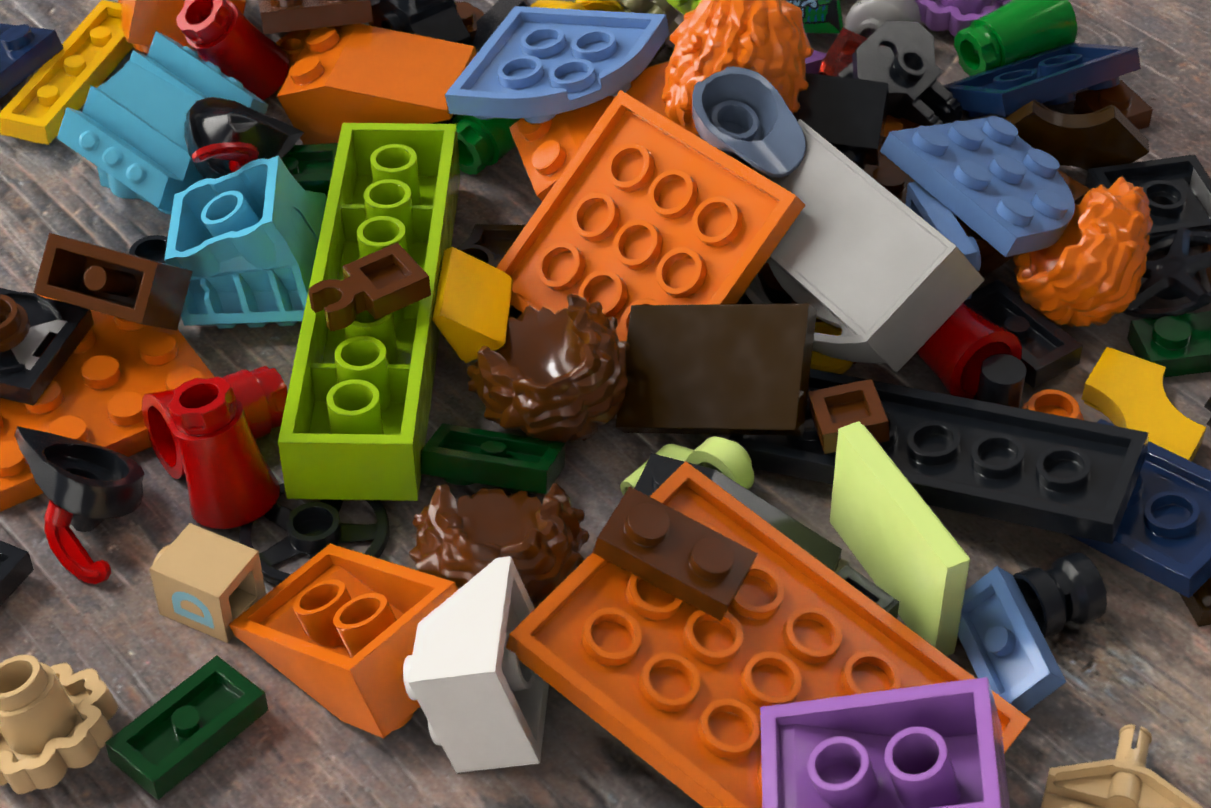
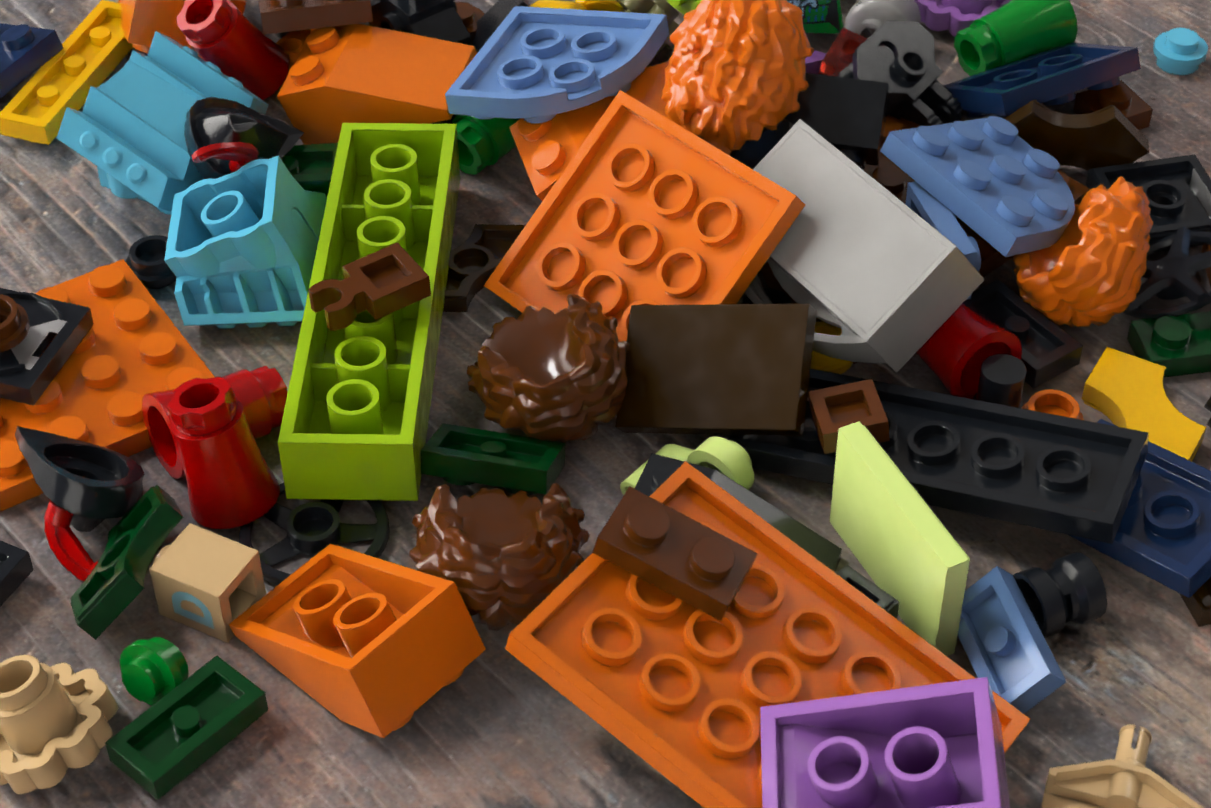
reddish brown brick [33,233,193,330] -> none
white slope [403,556,549,773] -> none
yellow slope [432,247,513,363] -> none
sand blue piece [692,66,806,178] -> none
none -> dark green tile [70,485,184,640]
none -> green plate [120,637,189,706]
none -> medium azure plate [1153,28,1208,75]

